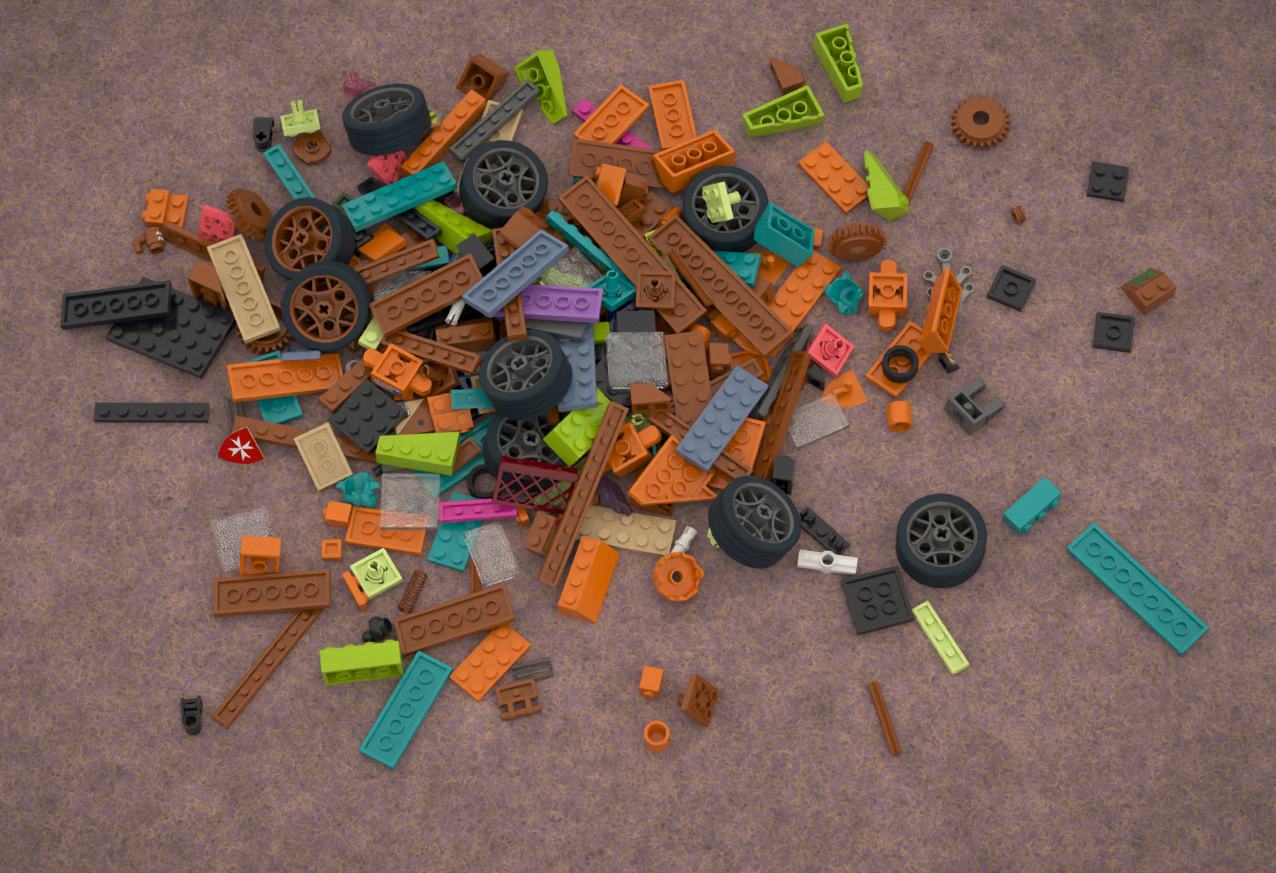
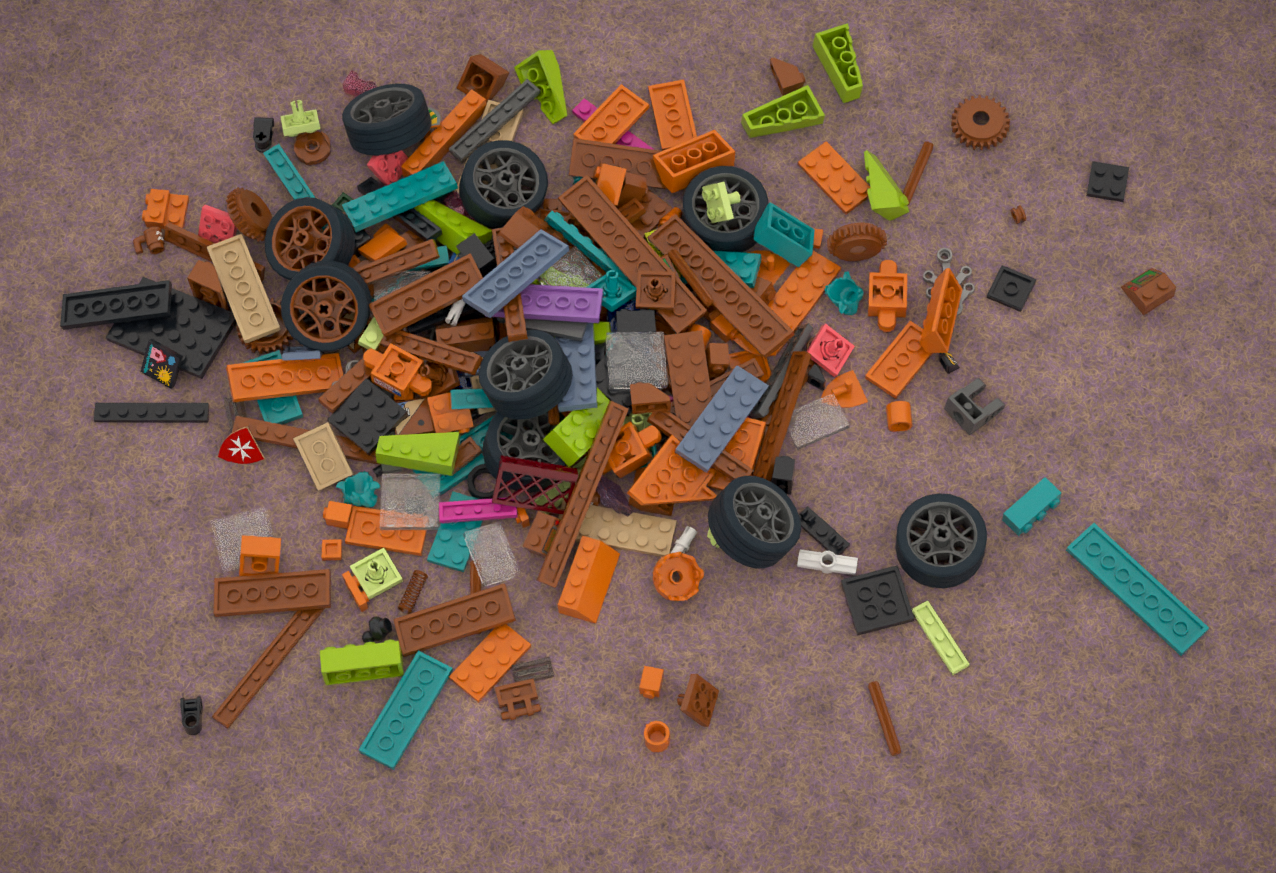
black tyre [882,345,919,384] -> none
black tile [1092,312,1135,353] -> none
none -> black tile [140,339,183,389]

